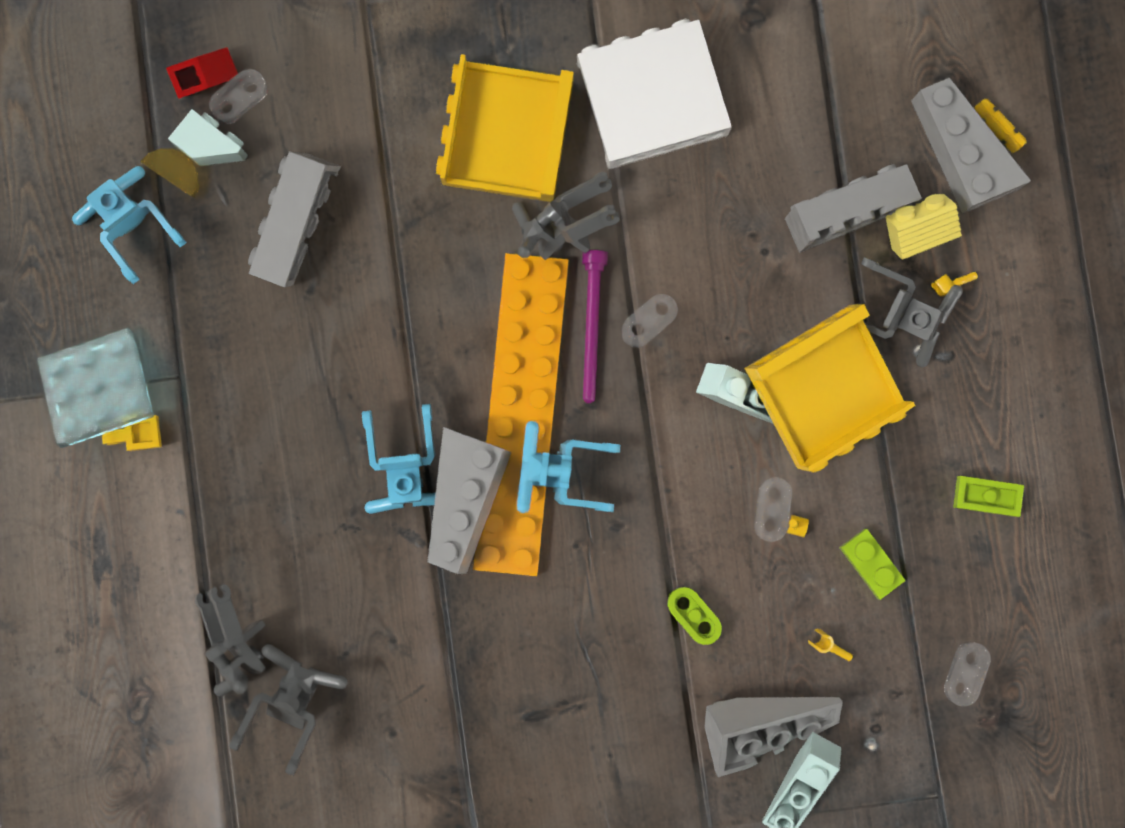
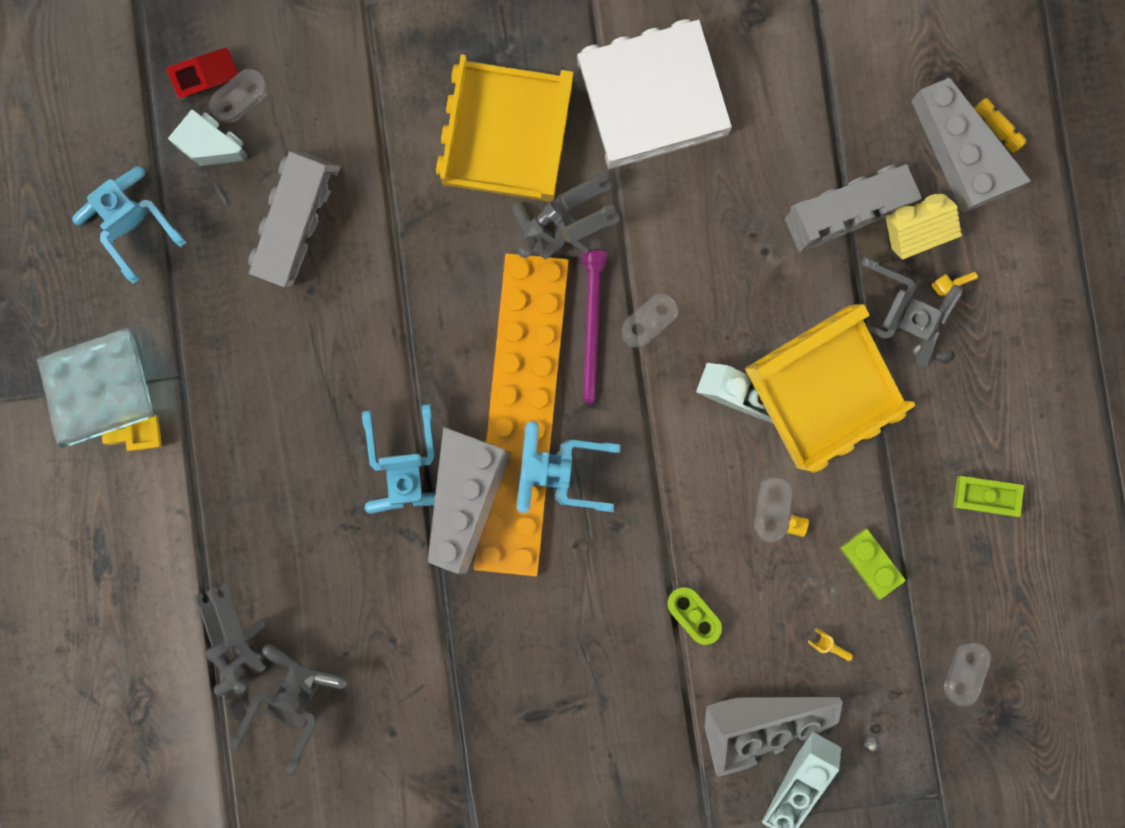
clear yellow tile [140,148,199,198] -> none

